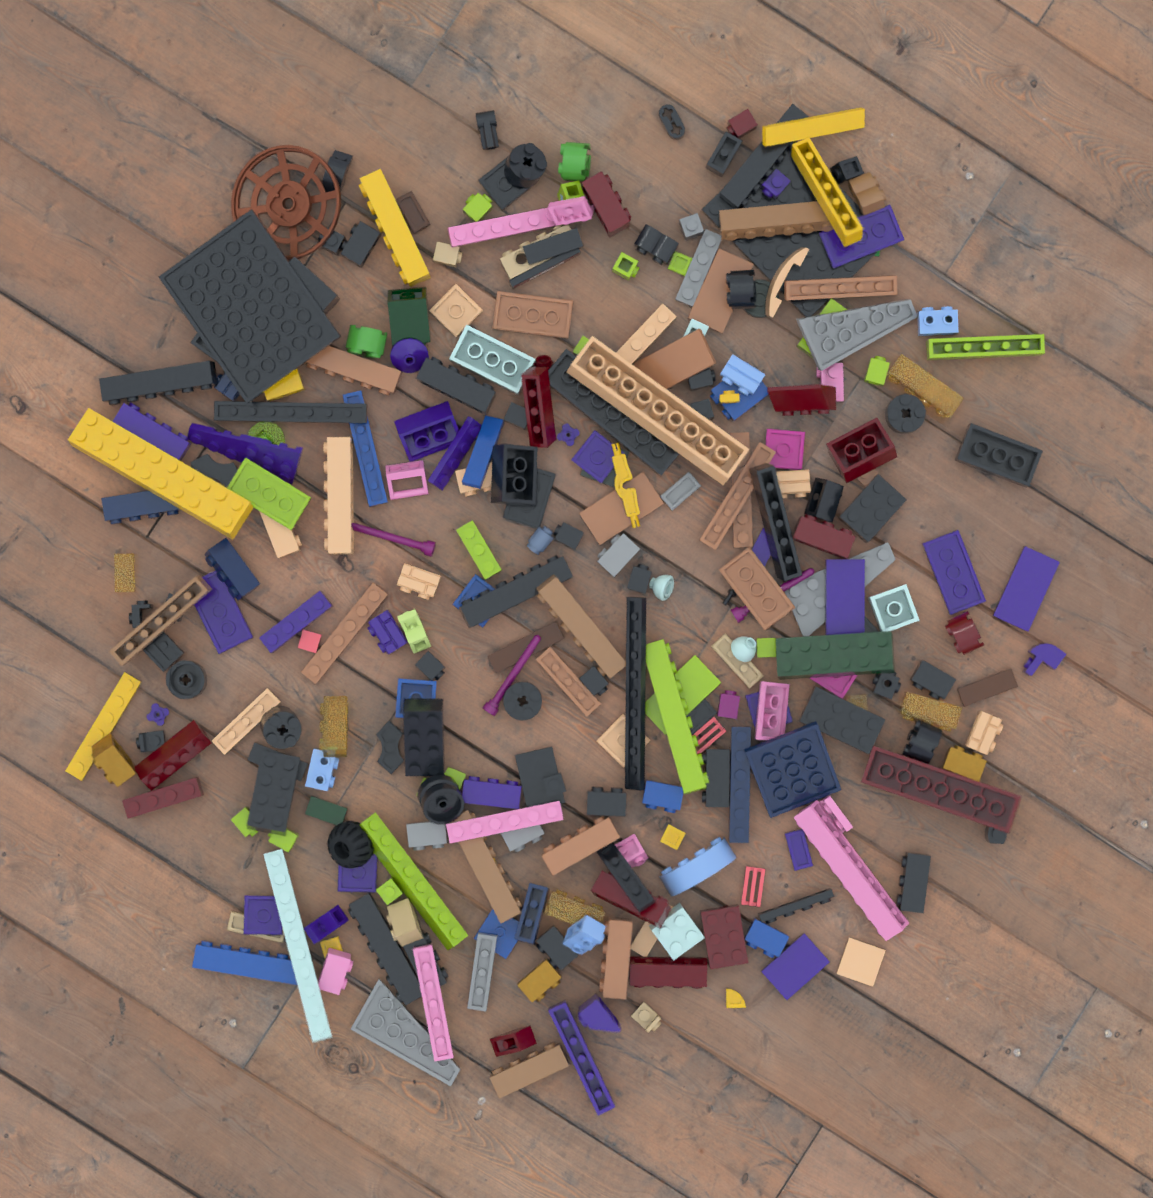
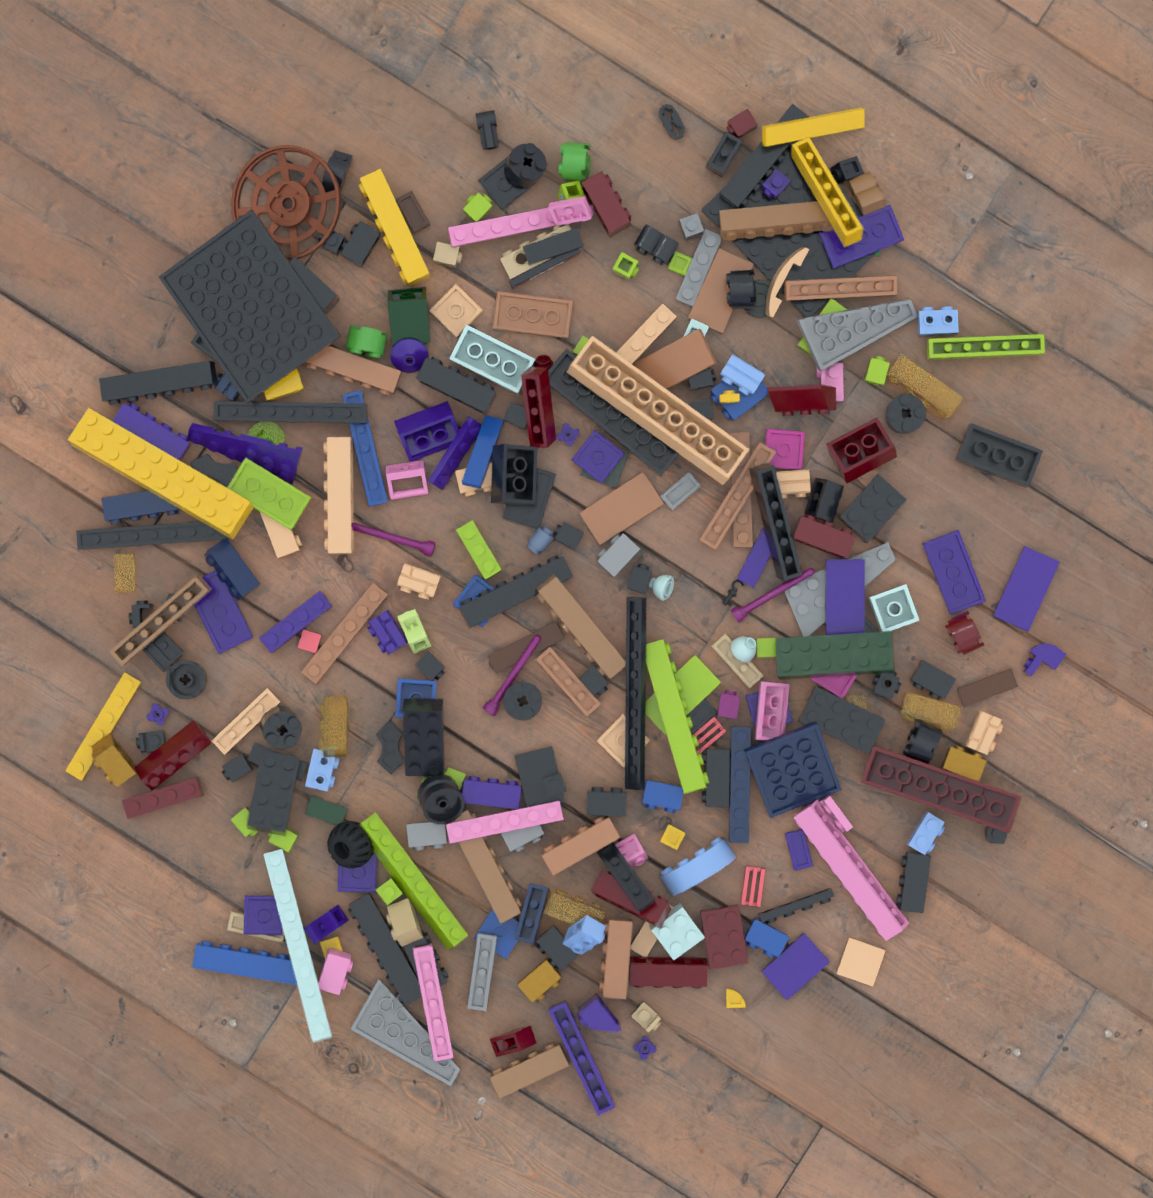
yellow piece [611,442,640,528] -> none
nougat tile [719,547,796,631] -> none
none -> black plate [76,522,230,550]
none -> black brick [222,753,254,782]
none -> dark purple plate [633,1036,656,1060]
none -> light blue brick [906,811,945,855]

